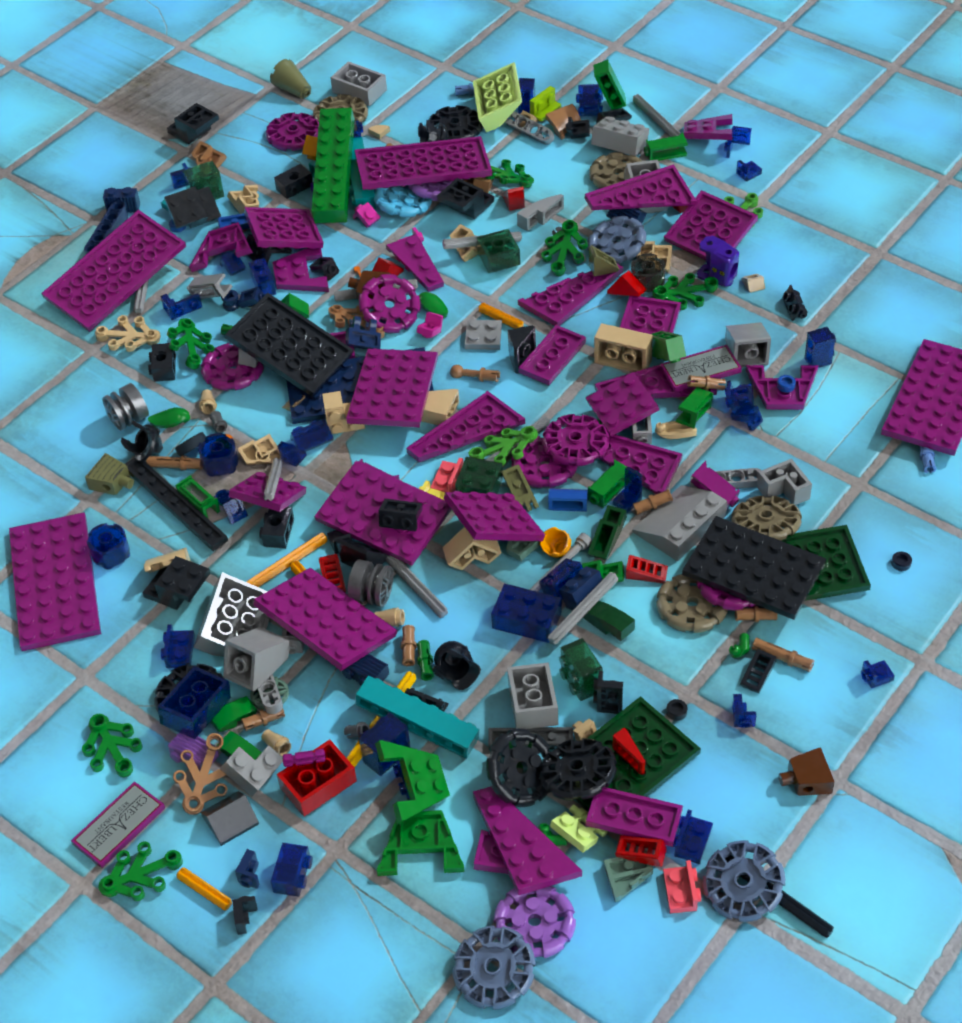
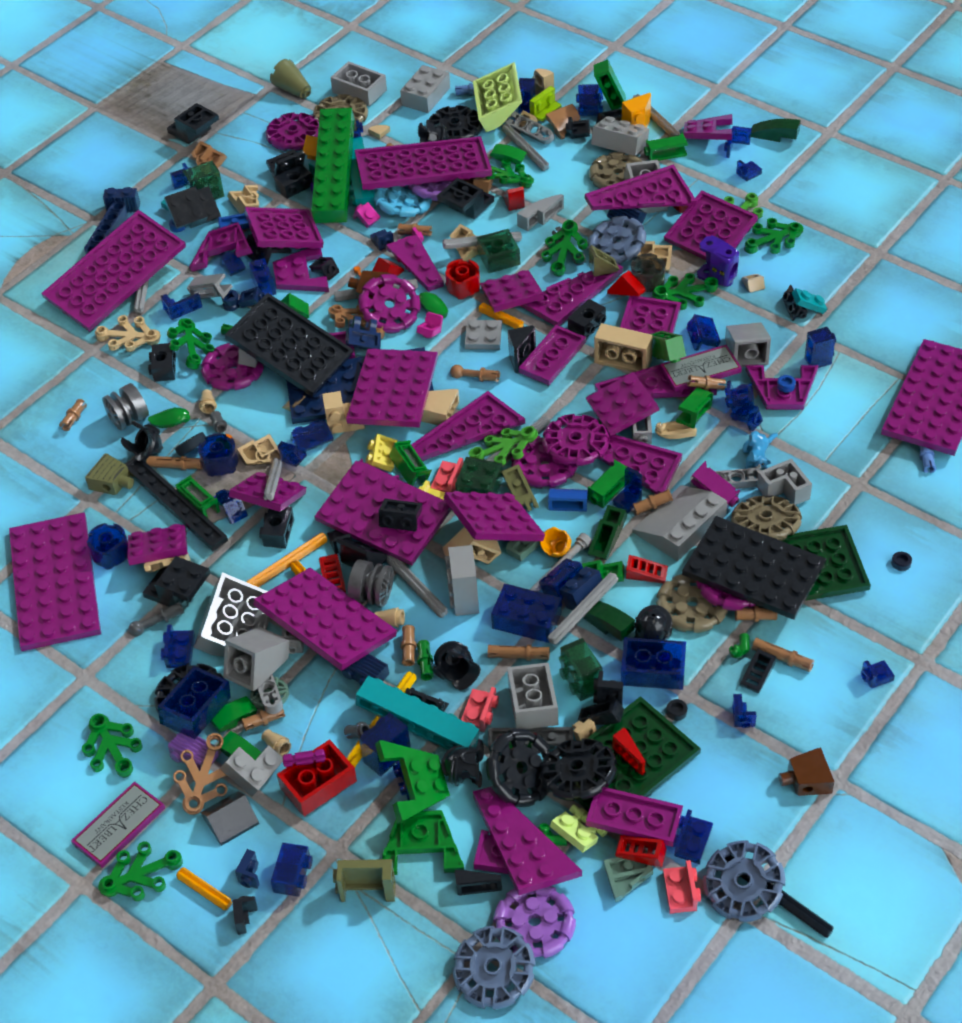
none -> medium nougat pin [59,399,87,431]
none -> magenta plate [128,524,188,566]
none -> dark grey pin [128,602,185,636]
none -> black bracket [266,149,305,177]
none -> olive panel [333,859,396,902]
none -> light yellow bracket [365,433,398,472]
none -> dark blue bracket [370,229,394,251]
none -> green window [389,440,432,486]
none -> medium nougat pin [398,223,432,236]
none -> light grey brick [400,65,450,113]
none -> black helmet [441,738,484,788]
none -> red brick [445,259,480,300]
none -> light grey brick [445,545,479,616]
none -> black slope [455,870,502,896]
none -> coral bracket [461,687,499,732]
none -> magenta plate [480,270,544,313]
none -> medium nougat pin [488,645,550,661]
none -> green slope [490,144,527,164]
none -> light grey axle [502,123,549,171]
none -> tan slope [528,69,554,95]
none -> black brick [568,299,606,338]
none -> black slope [577,698,624,725]
none -> clear blue brick [621,637,686,690]
none -> light orange slope [622,92,651,128]
none -> black helmet [631,605,673,656]
none -> clear blue bracket [686,314,721,351]
none -> dark azure animal [743,431,778,469]
none -> green plant [744,218,804,254]
none -> dark green slope [749,119,801,142]
none -> teal plate [792,288,828,314]

